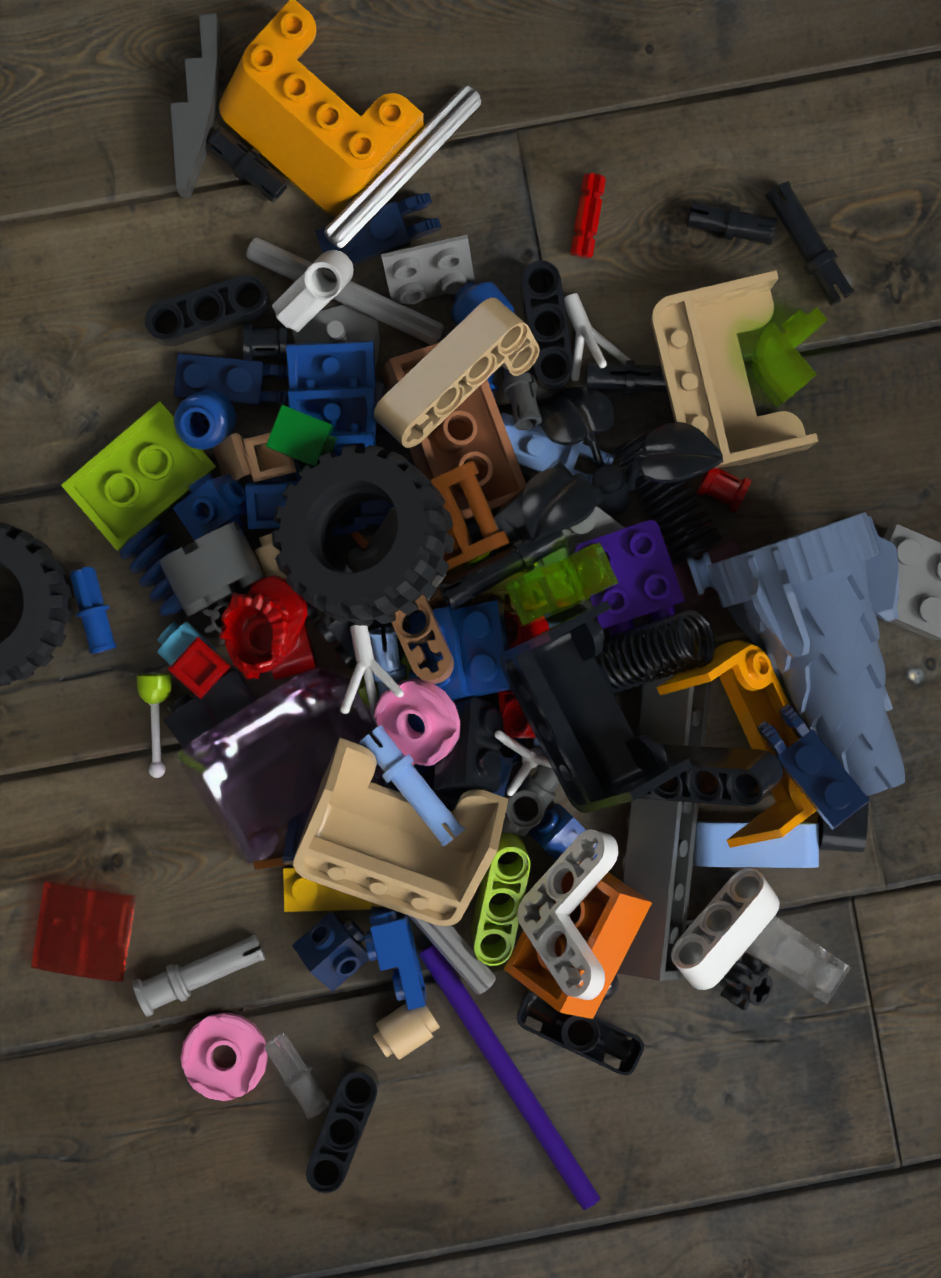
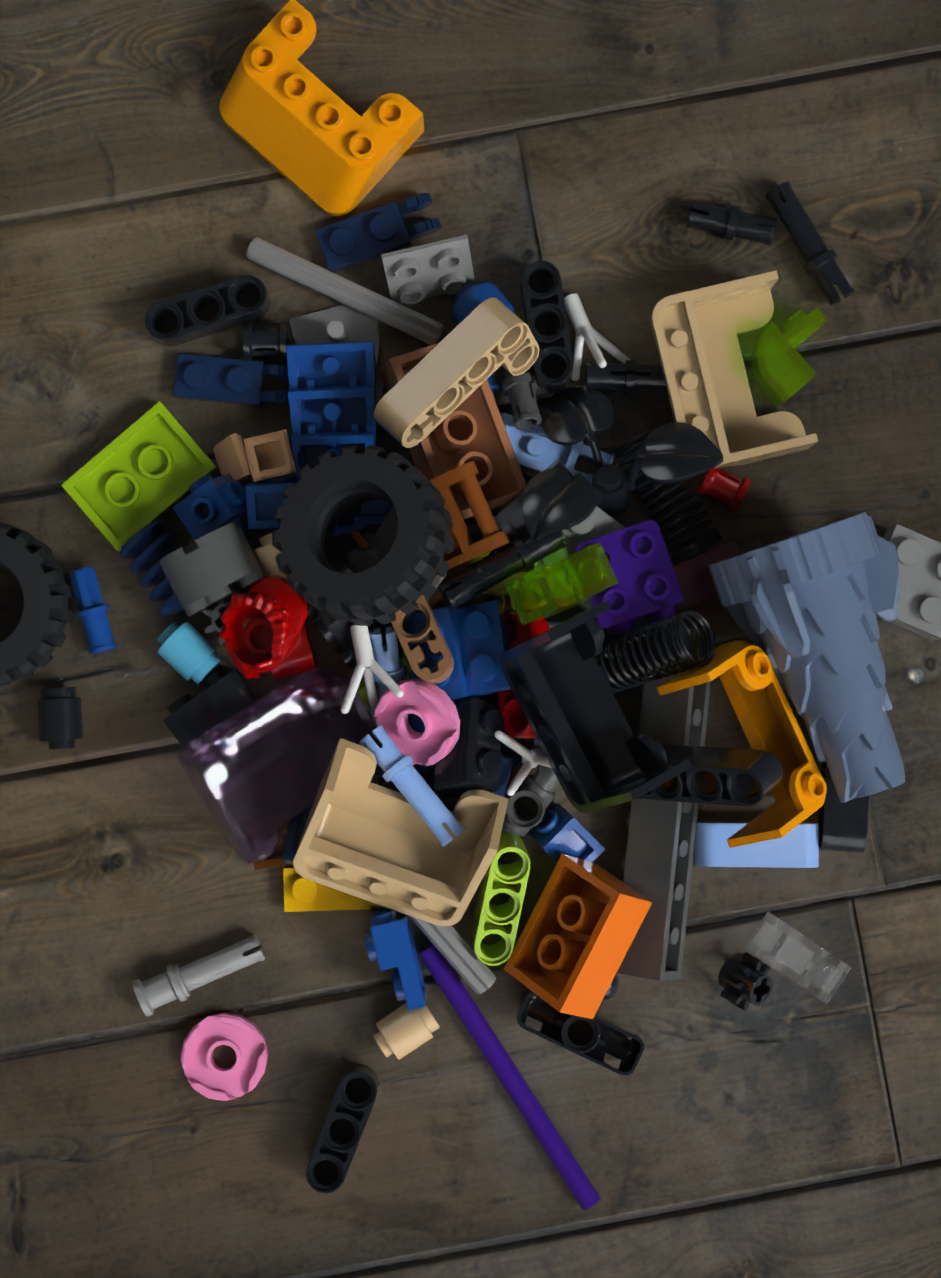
clear red slope [31,881,136,982] -> none
hinge [136,673,172,778] -> none
red tile [168,637,231,699] -> none
dark grey slope [170,13,222,199] -> none
blue head [174,389,236,450] -> none
black pin [206,126,290,203] -> none
clear axle [265,1034,331,1119] -> none
green brick [266,405,338,467] -> none
white piece [272,250,354,332] -> none
dark blue brick [292,911,369,992] -> none
light grey axle [324,85,482,248] -> none
white beam [518,829,618,1000] -> none
red axle [570,173,606,259] -> none
white beam [671,868,780,990] -> none
light blue bush [687,552,716,595] -> none
dark blue hinge [757,704,870,830] -> none
none -> black brick [37,687,83,750]

